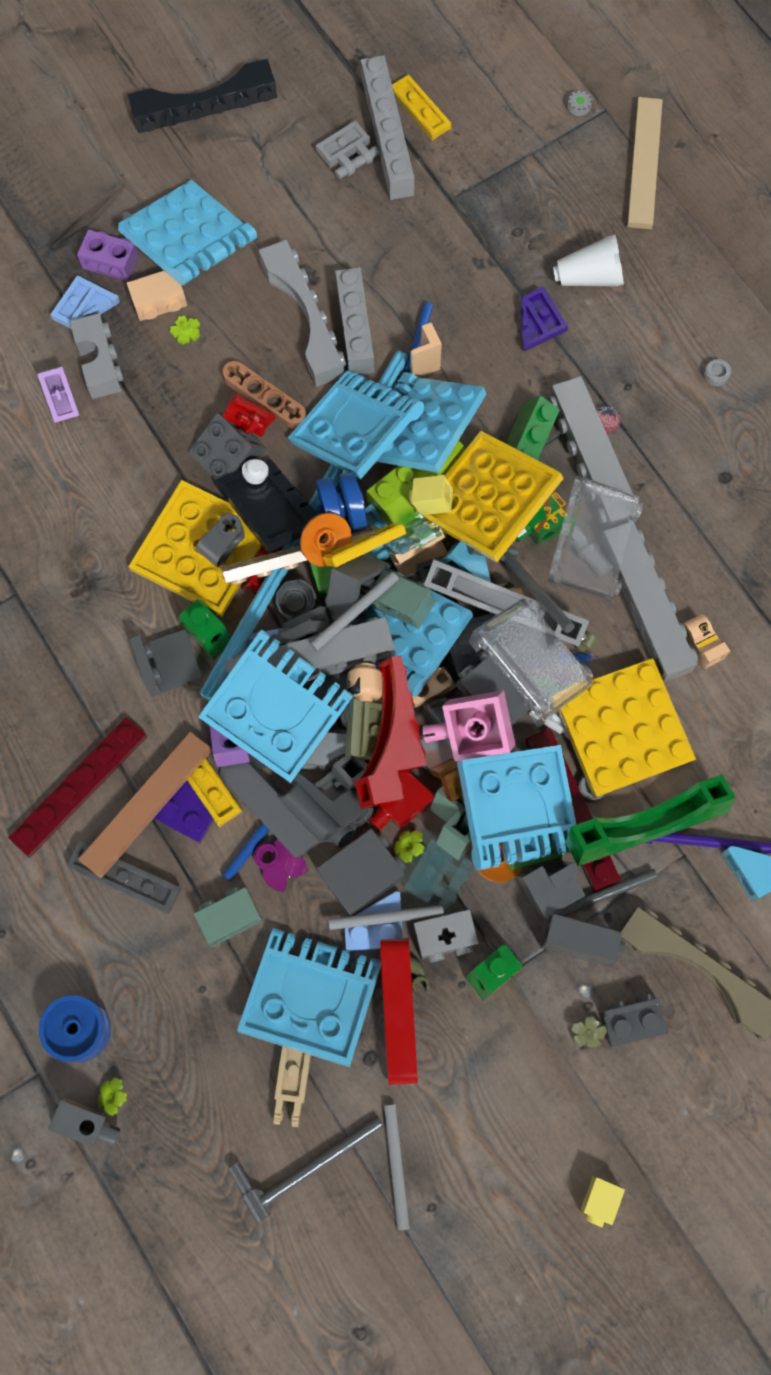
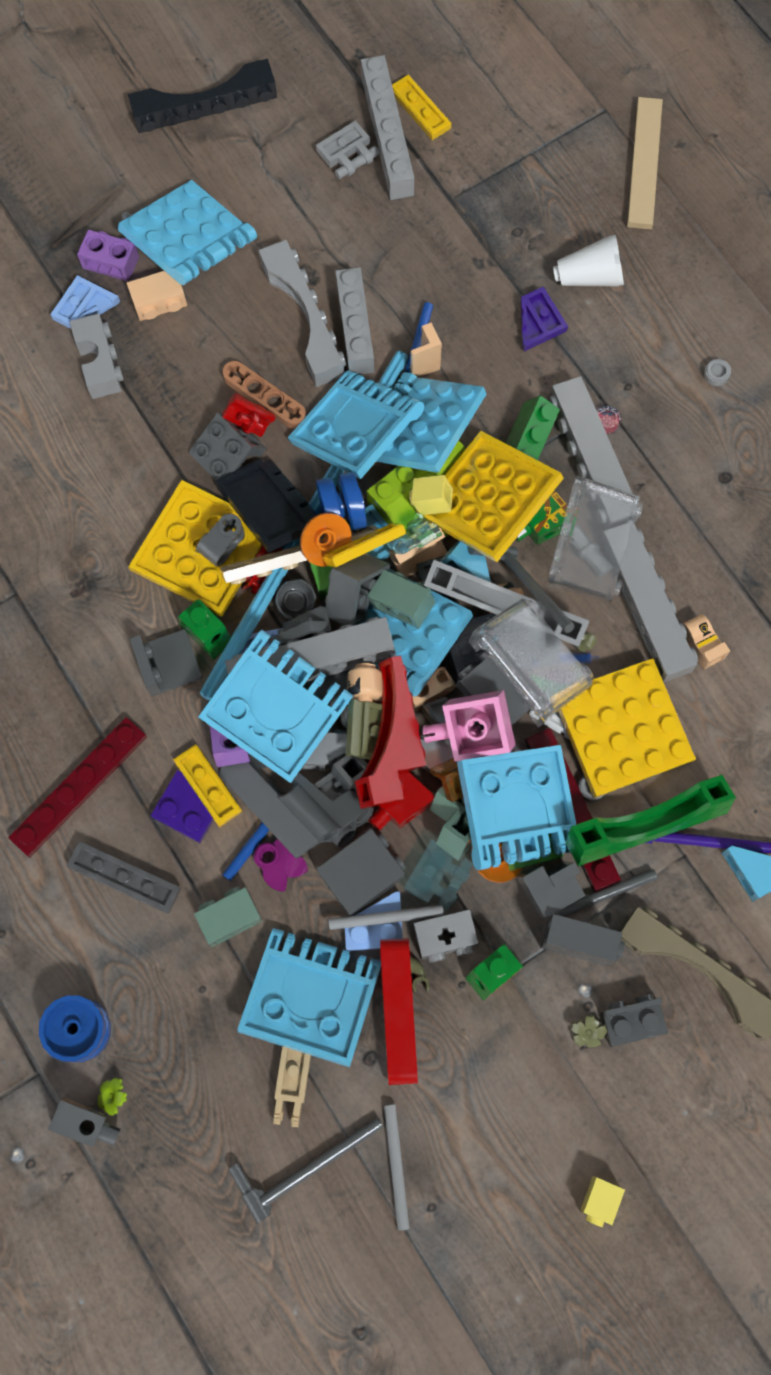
lavender slope [37,366,79,423] -> none
nougat tile [78,732,212,879] -> none
lime plant [170,315,200,345] -> none
white plate [242,459,268,484] -> none
light grey bar [310,572,399,651] -> none
lime plant [393,830,425,863] -> none
light grey tile [567,90,592,116] -> none

